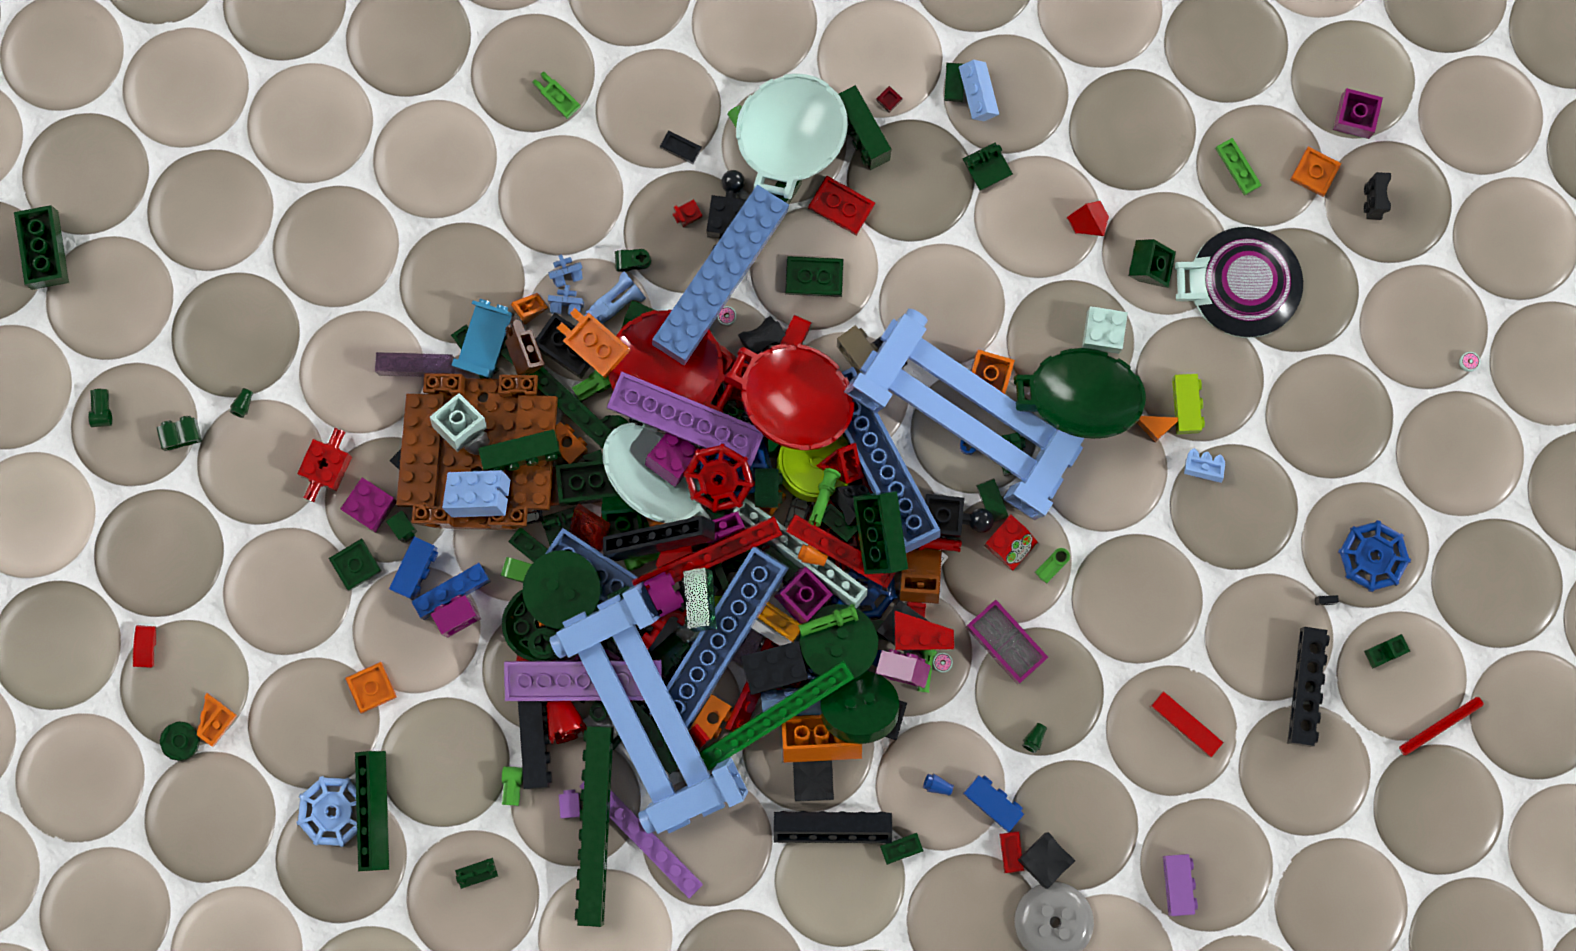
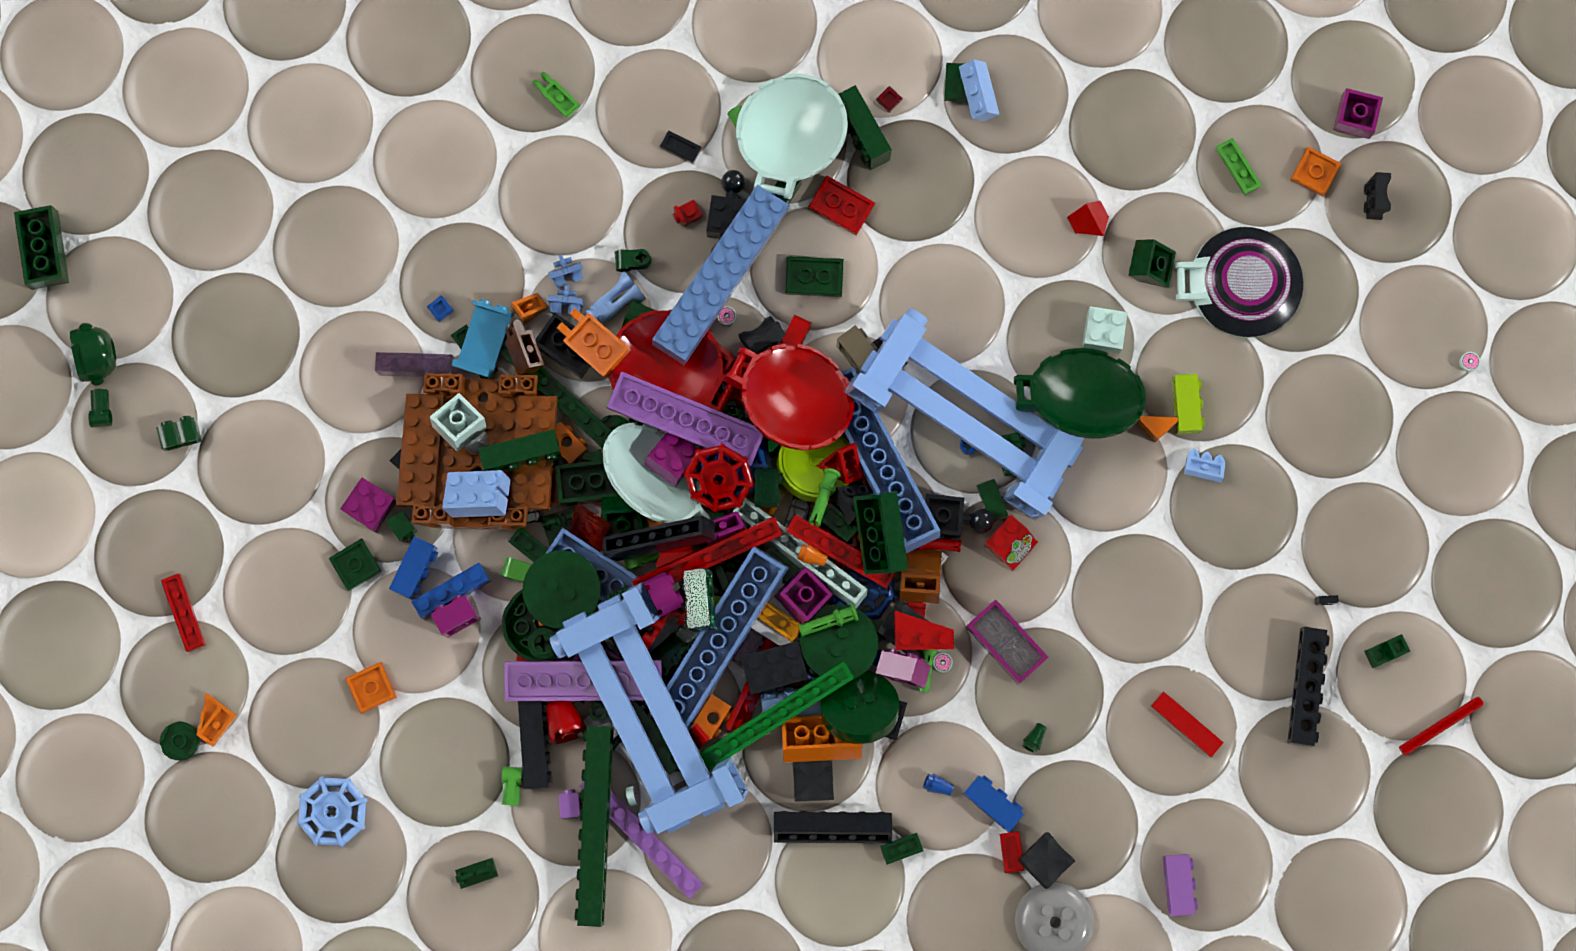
red slope [133,625,156,668] -> none
dark green cone [230,388,253,418] -> none
red brick [297,428,352,502] -> none
dark green brick [355,751,389,872] -> none
bright green piece [572,370,611,402] -> none
dark green hinge [962,142,1013,191] -> none
orange brick [971,349,1015,394] -> none
bright green piece [1035,548,1070,584] -> none
blue plate [1338,520,1411,592] -> none
none -> dark green piece [70,323,116,386]
none -> red tile [161,573,206,652]
none -> blue tile [427,295,454,322]
none -> light aqua tile [626,786,639,806]

